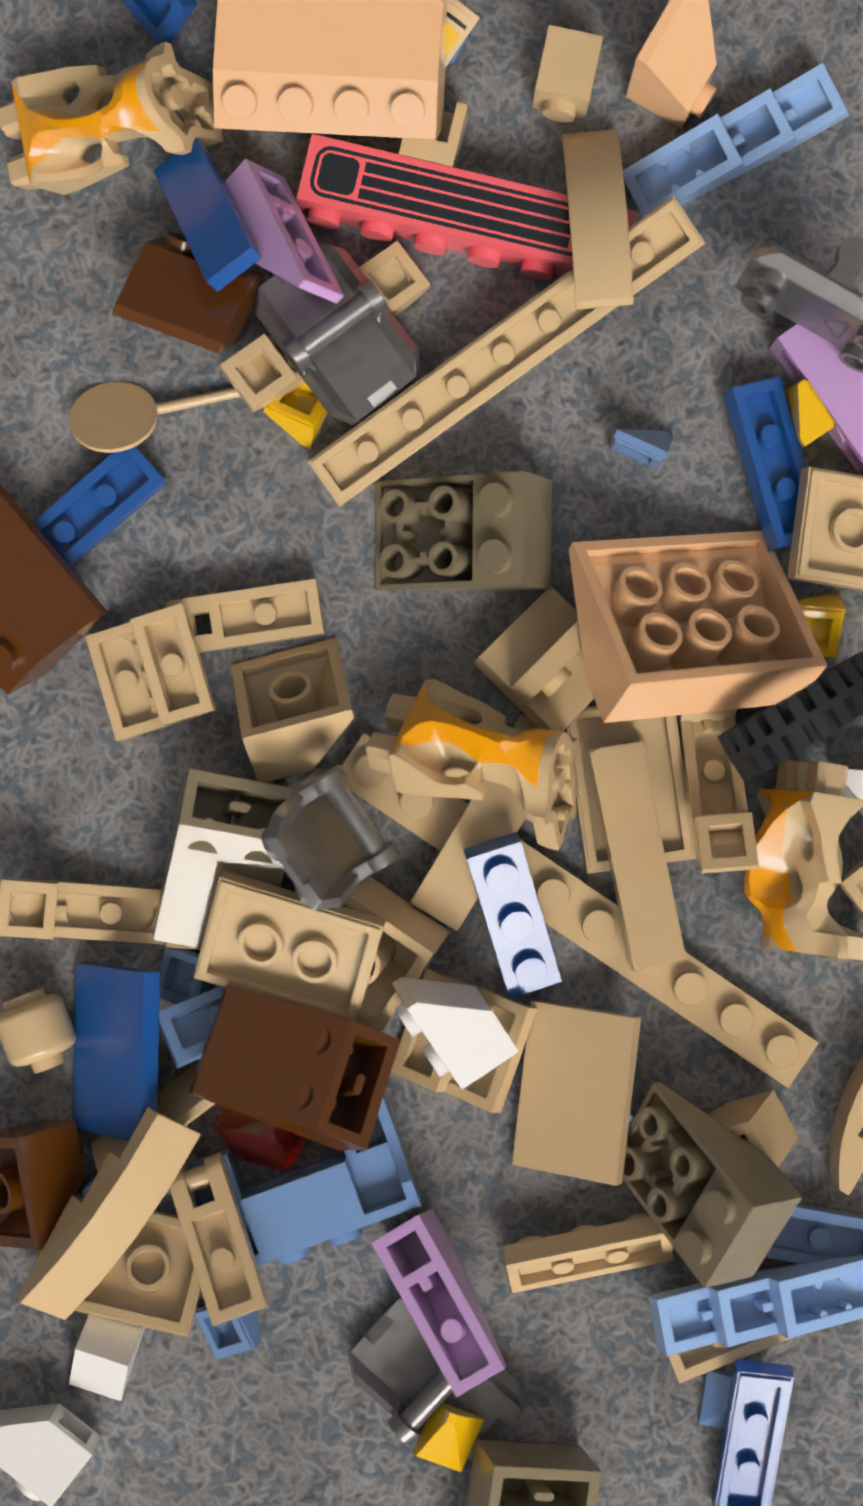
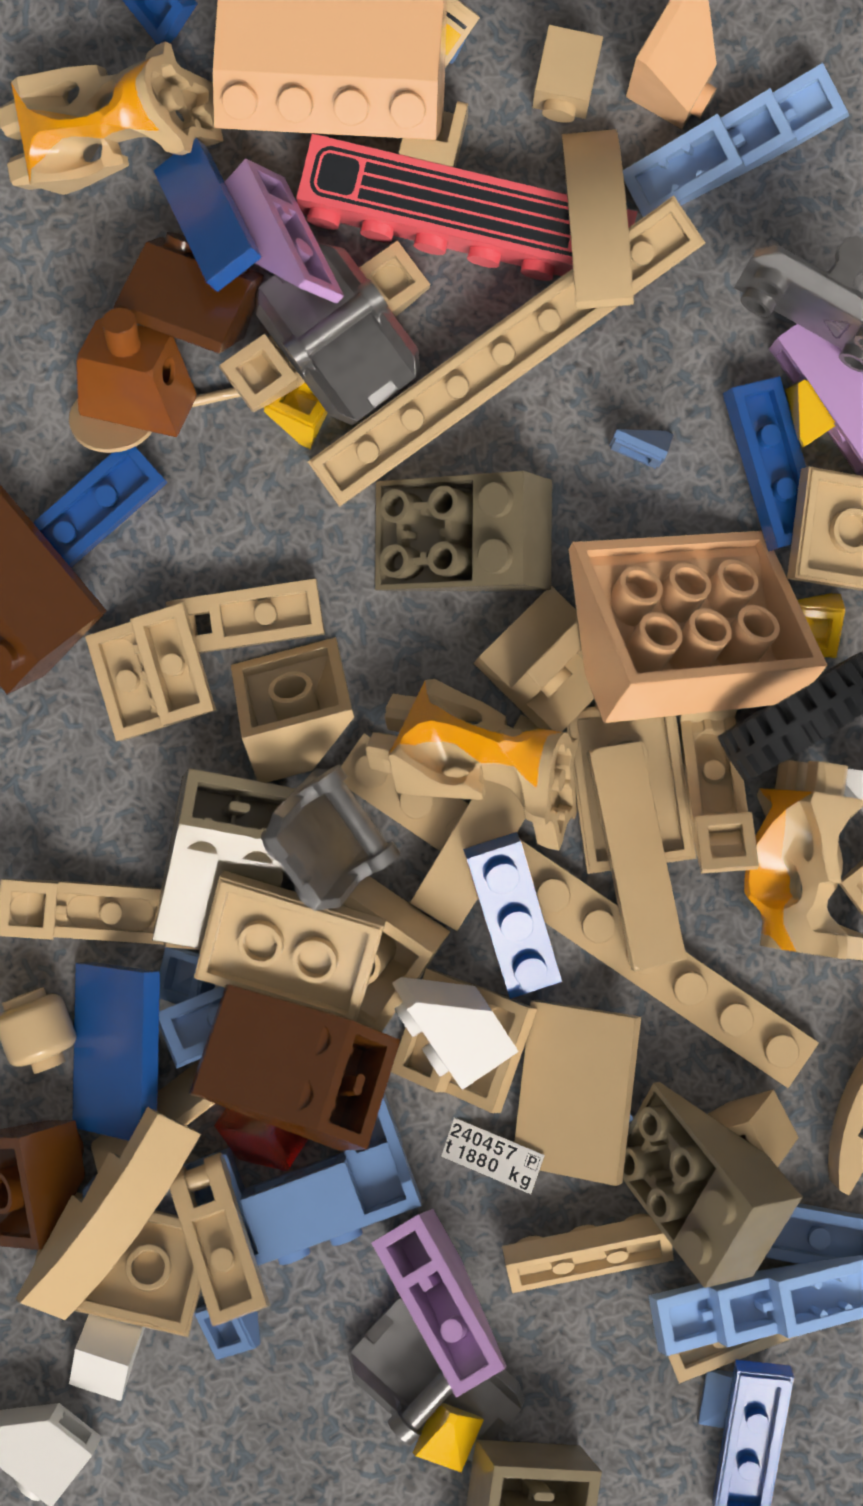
none -> dark orange torso [76,308,197,437]
none -> white sticker [441,1118,545,1194]

